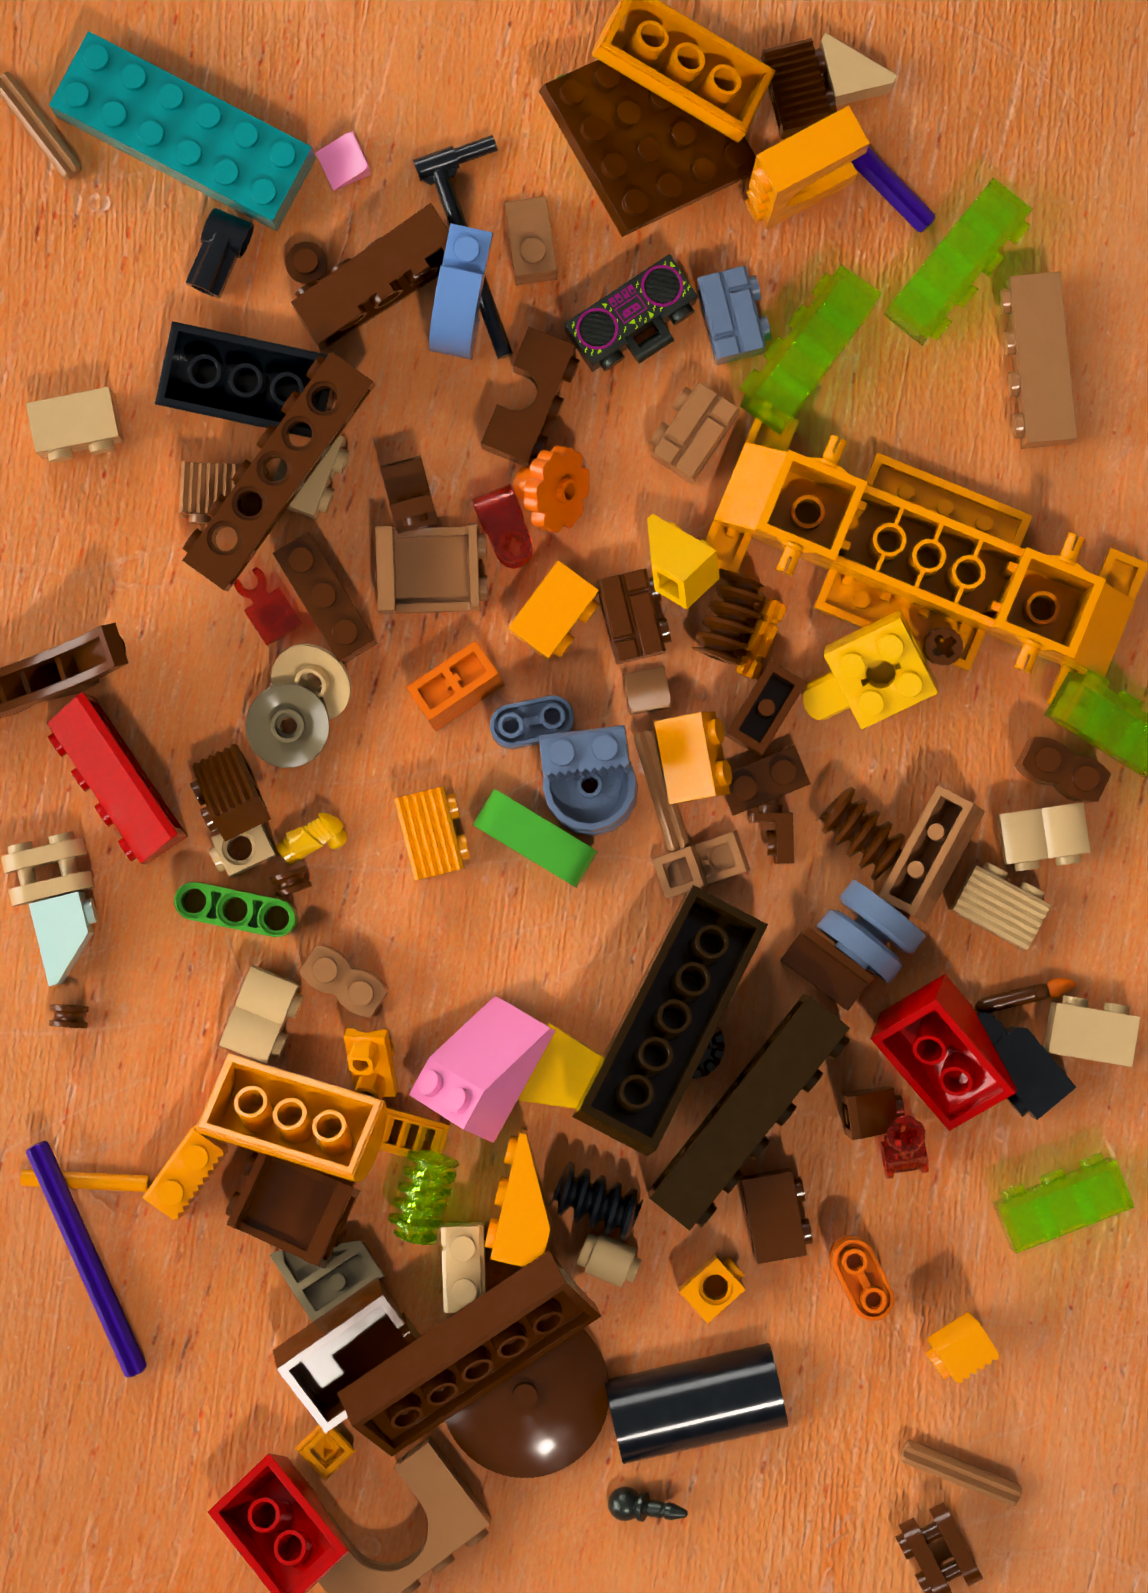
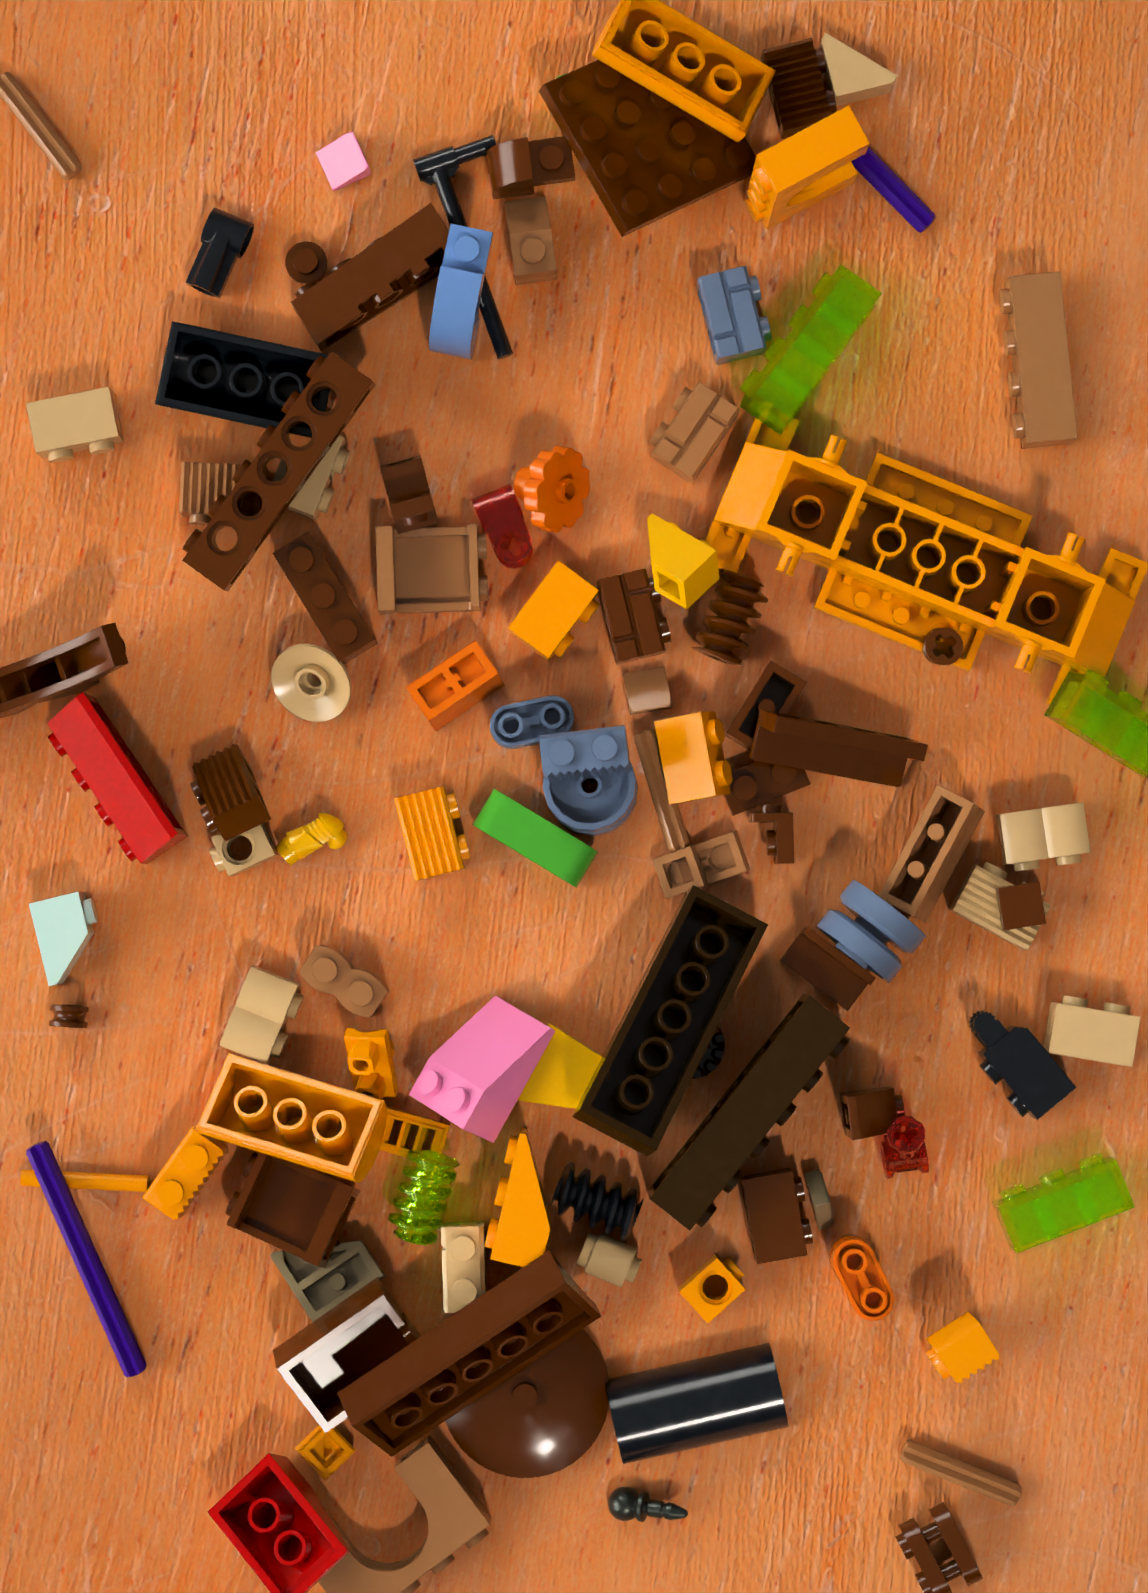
tan brick [1,832,95,907] -> none
teal brick [49,31,316,231] -> none
bright green beam [174,882,298,937] -> none
clear red plate [234,567,303,646] -> none
dark tan dish [245,684,330,768] -> none
reddish brown bush [270,866,312,898] -> none
reddish brown arch [481,327,580,466] -> none
pearl dark grey piece [565,254,698,372] -> none
light orange axle [736,599,786,680] -> none
yellow brick [803,609,938,730] -> none
reddish brown piece [815,787,905,880] -> none
red slope [870,974,1017,1131] -> none
clear neon green brick [884,177,1032,346] -> none
reddish brown piece [975,978,1076,1012] -> none
reddish brown brick [1015,737,1111,803] -> none
none -> reddish brown brick [487,136,575,200]
none -> reddish brown panel [750,709,928,787]
none -> dark tan tile [805,1170,834,1231]
none -> reddish brown tile [996,882,1046,930]

